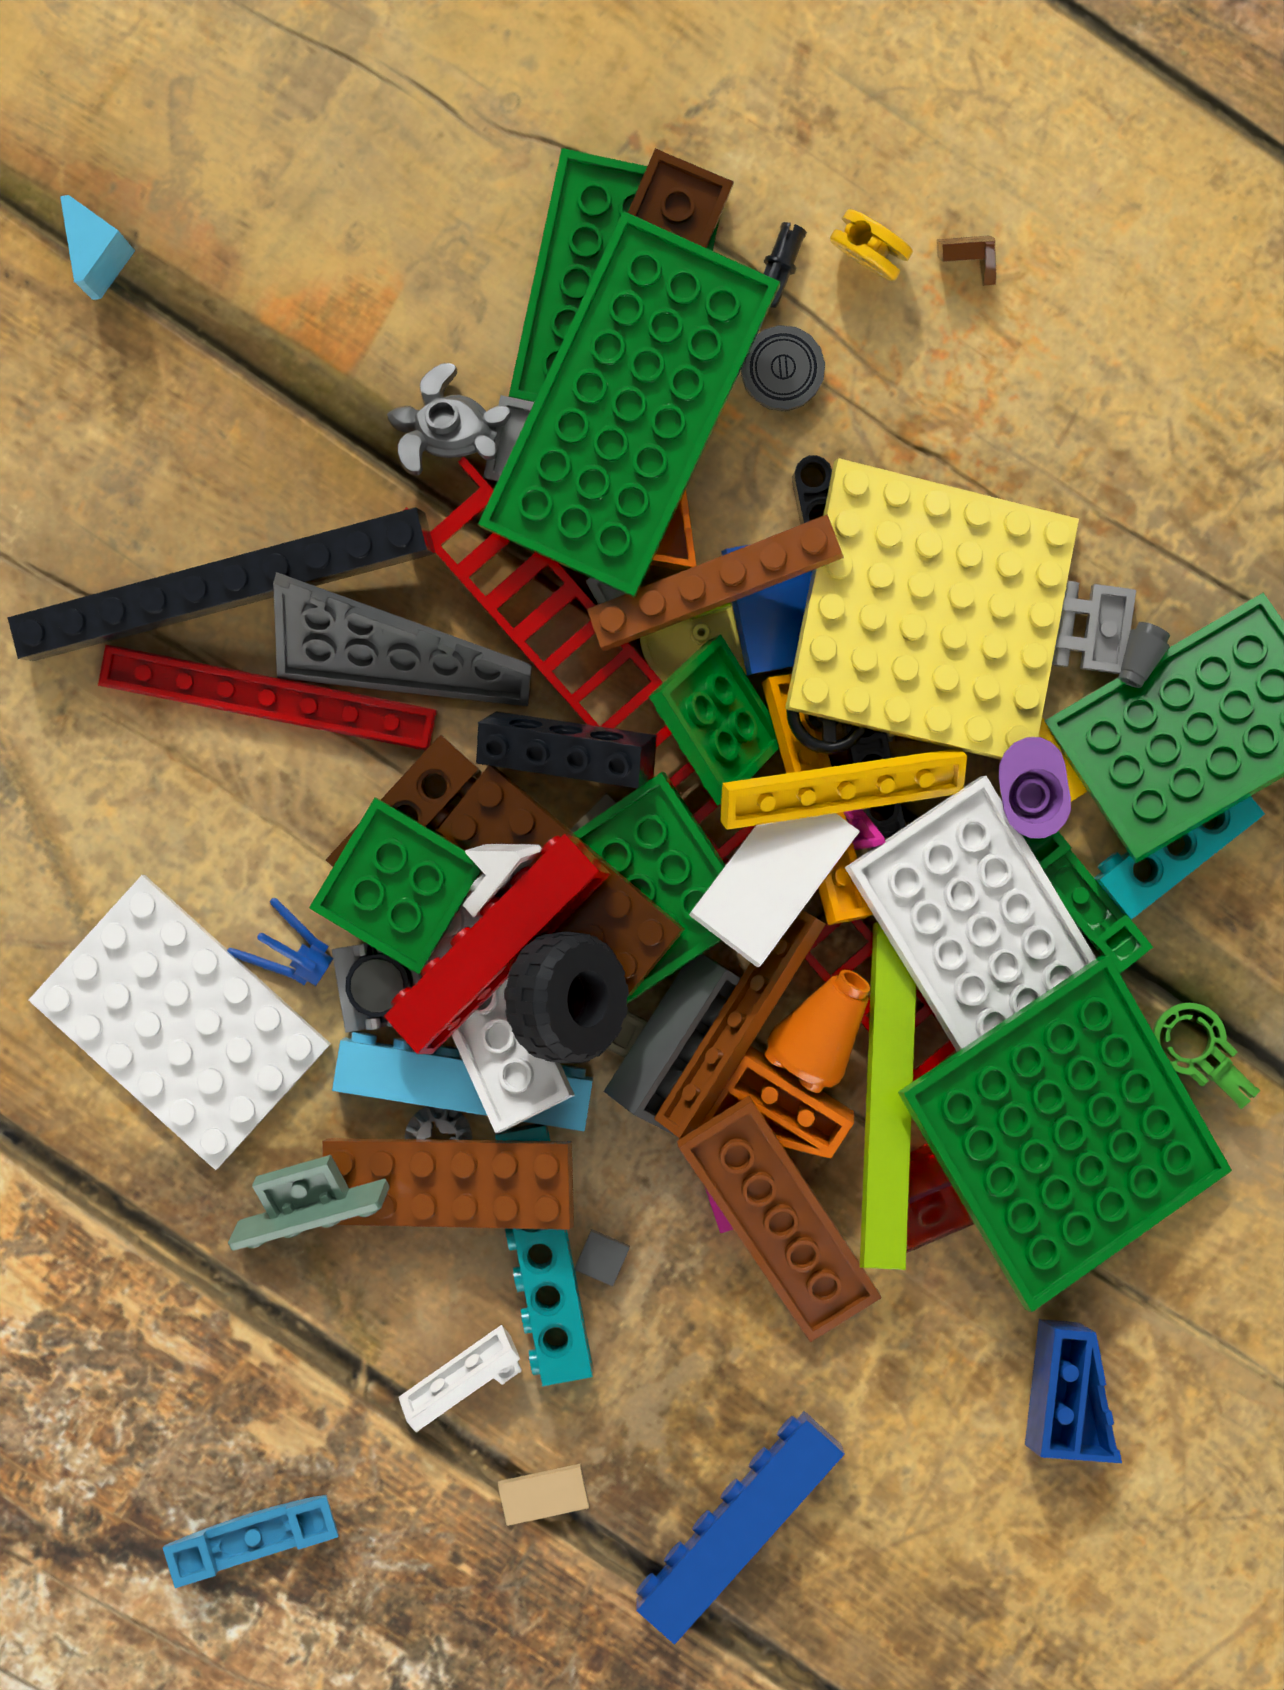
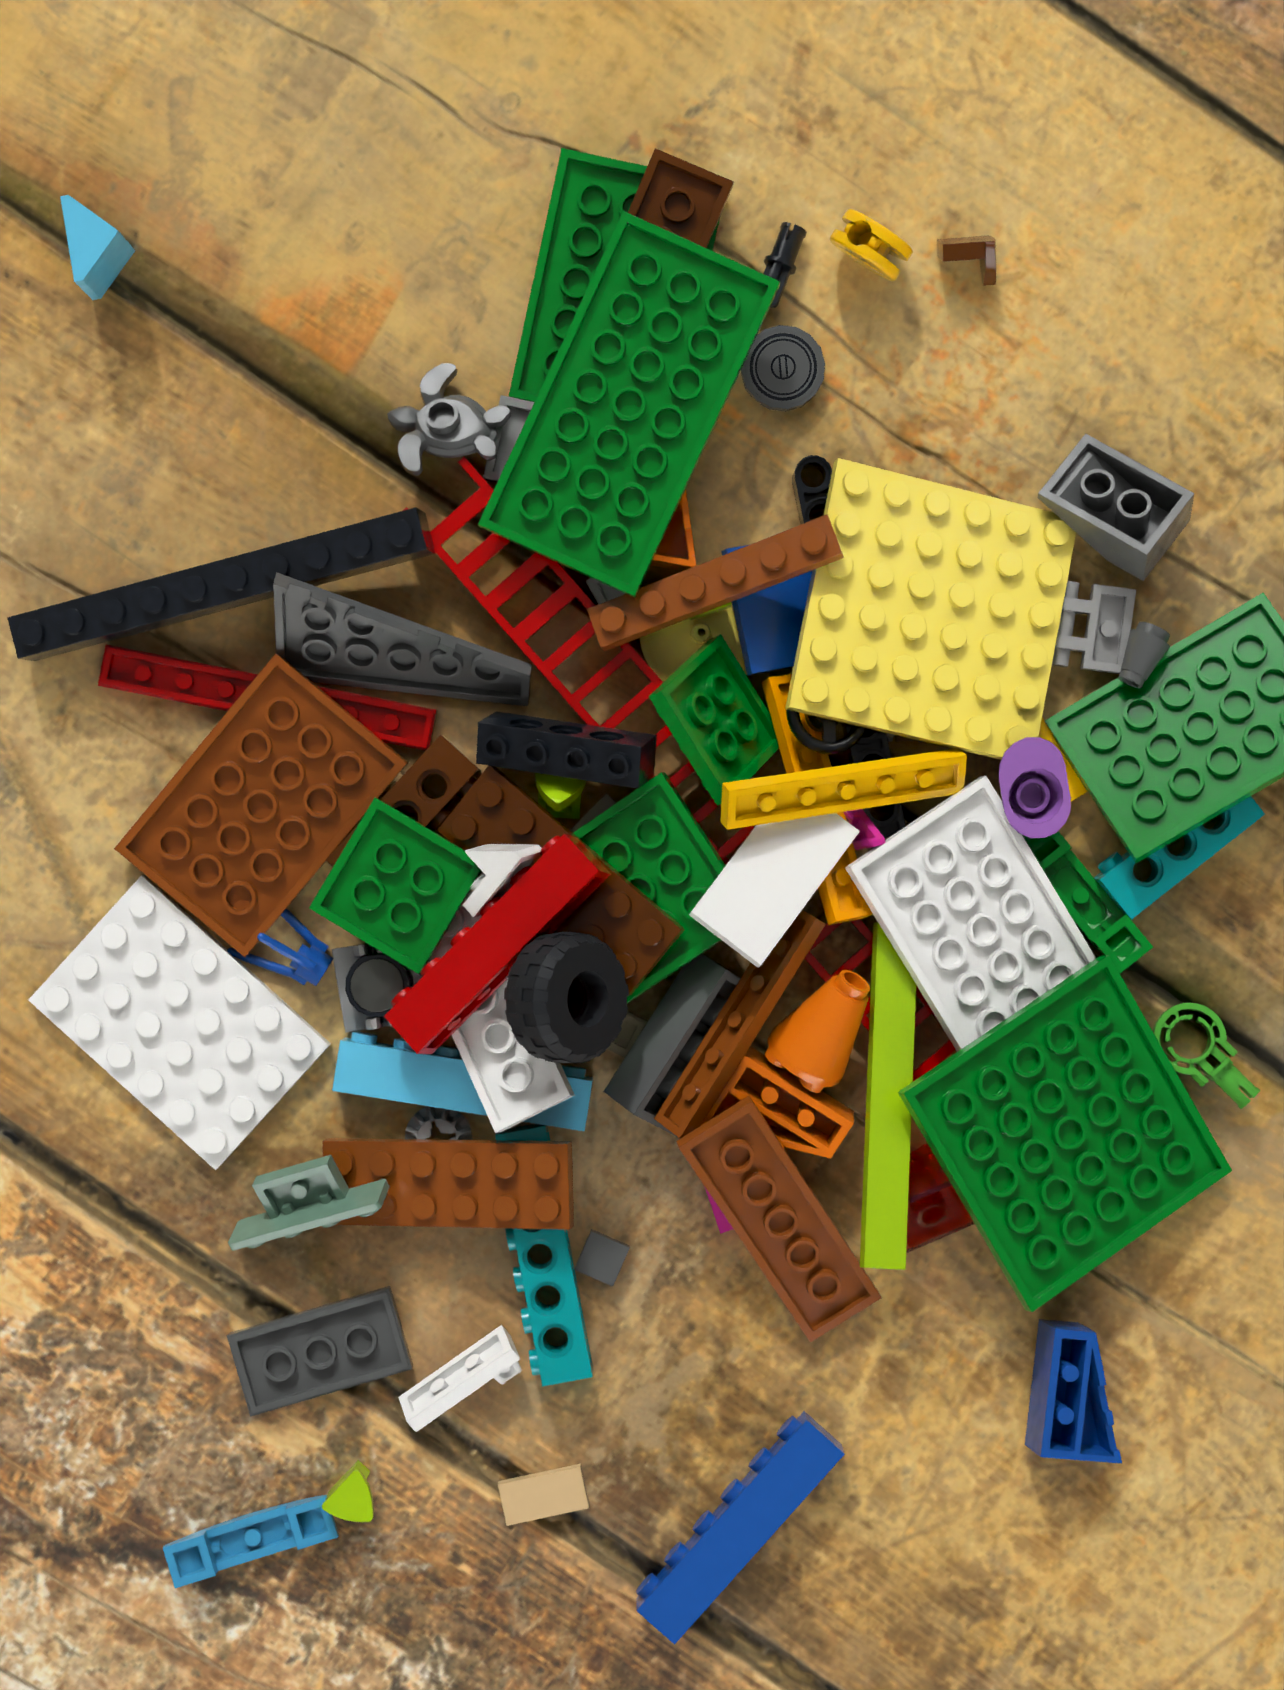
none -> dark orange plate [114,653,408,957]
none -> dark grey tile [227,1286,413,1417]
none -> lime tile [322,1460,374,1522]
none -> lime tile [535,773,586,819]
none -> dark grey slope [1038,434,1194,581]

